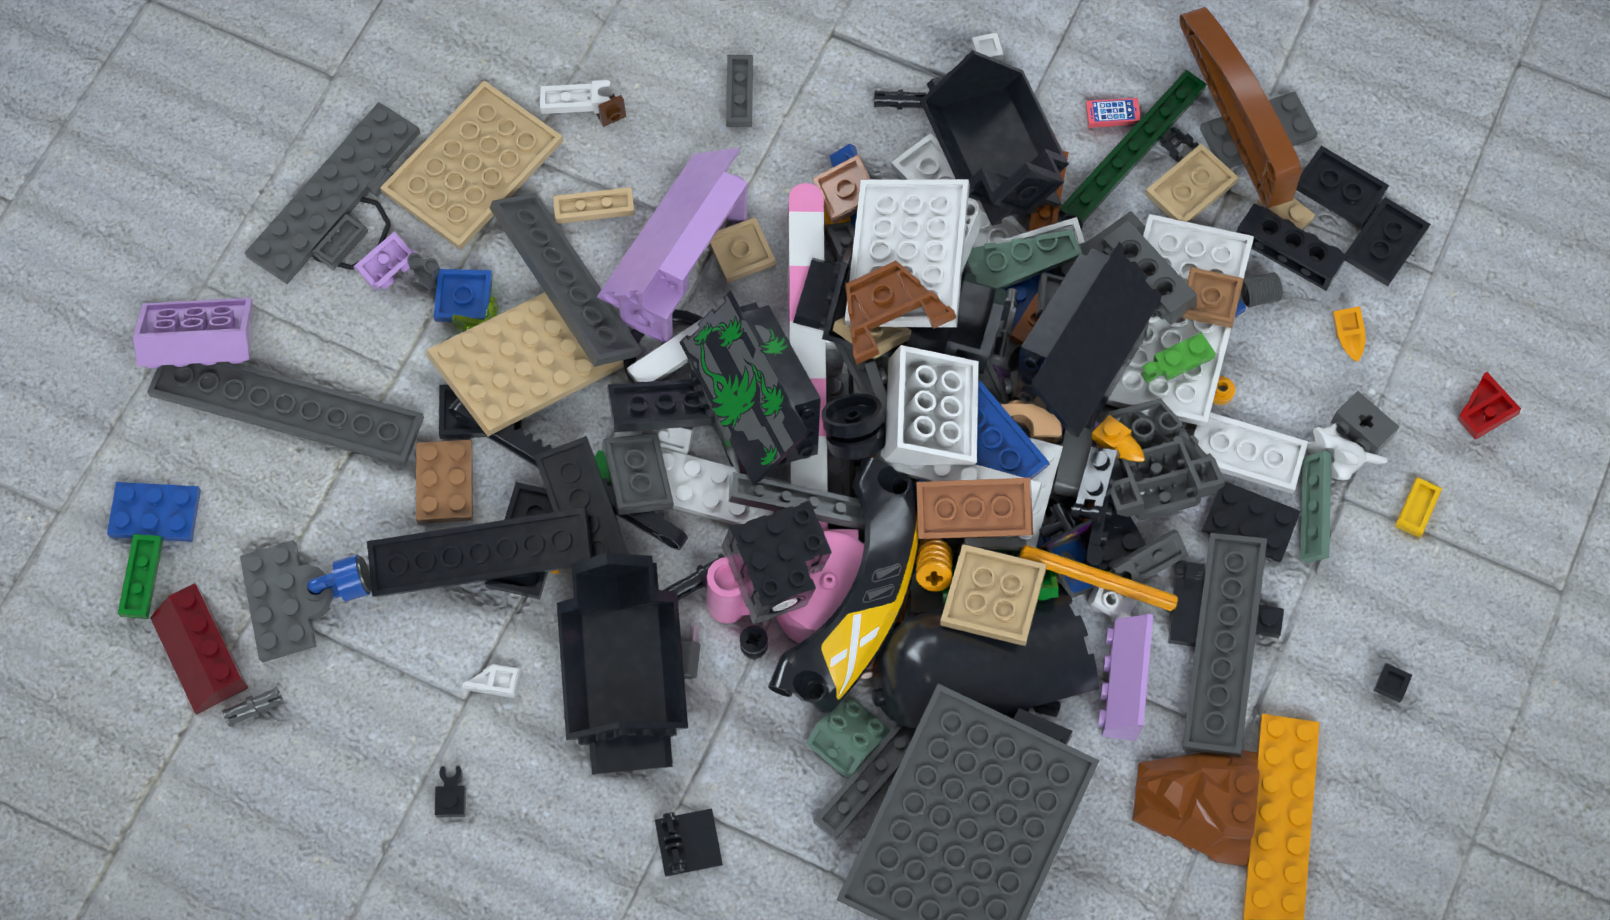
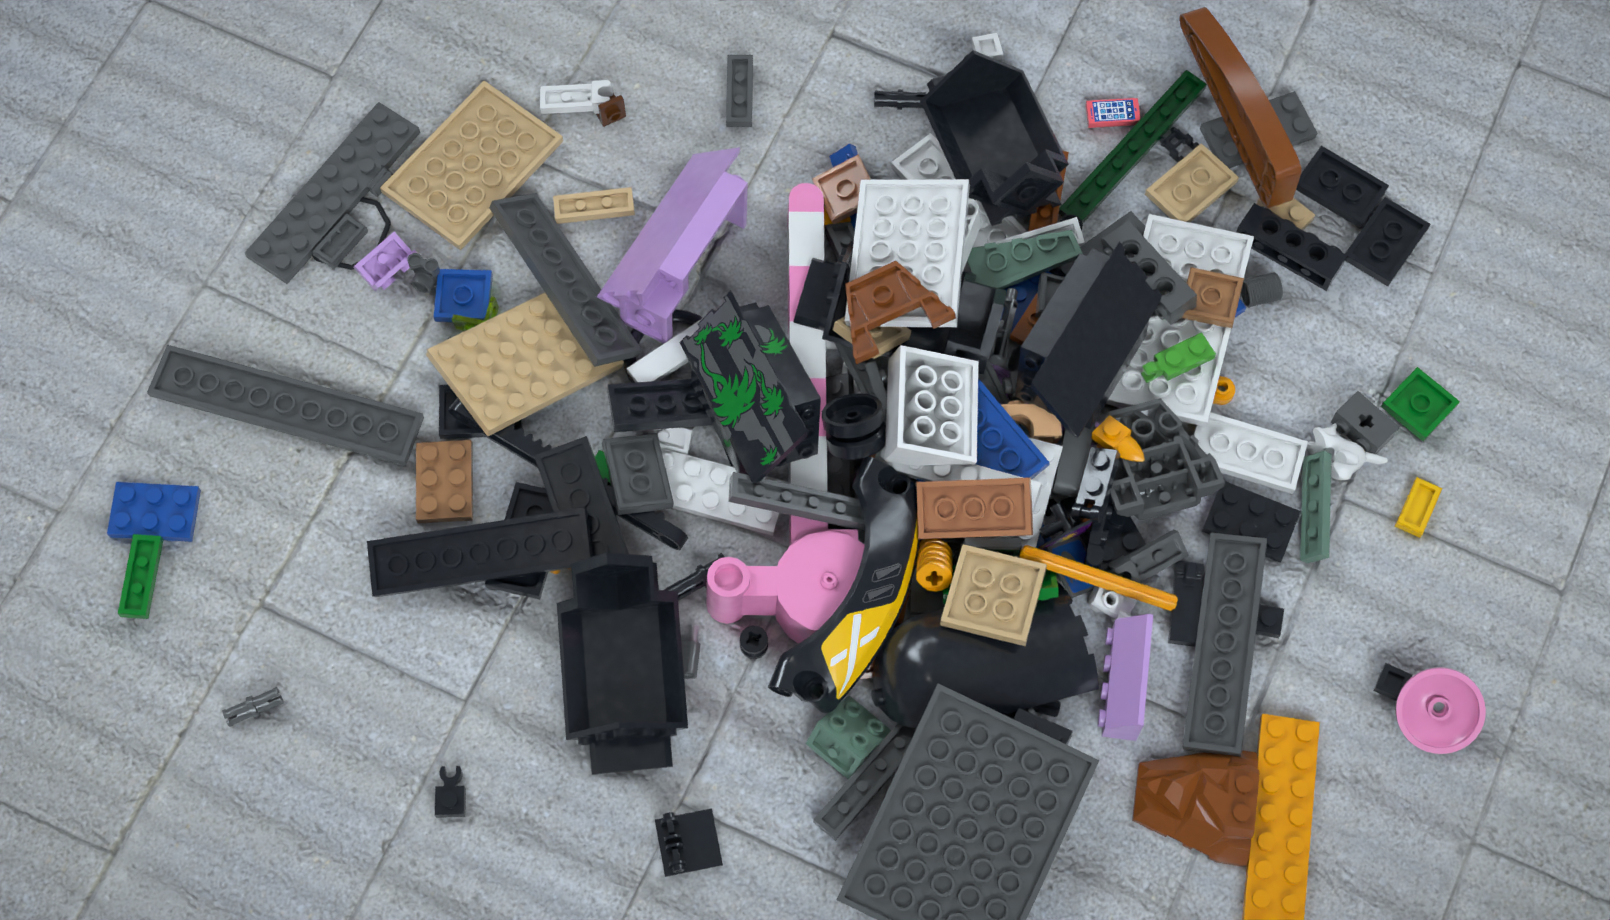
lavender slope [133,298,252,368] -> none
dark red slope [150,583,248,715] -> none
dark grey plate [240,540,372,662] -> none
white tile [462,664,521,698] -> none
tan plate [709,217,776,284] -> none
black piece [721,500,832,624] -> none
light orange plate [1332,306,1366,362] -> none
red wing [1458,372,1521,440] -> none
none -> green plate [1381,367,1460,442]
none -> bright pink dish [1396,667,1486,754]

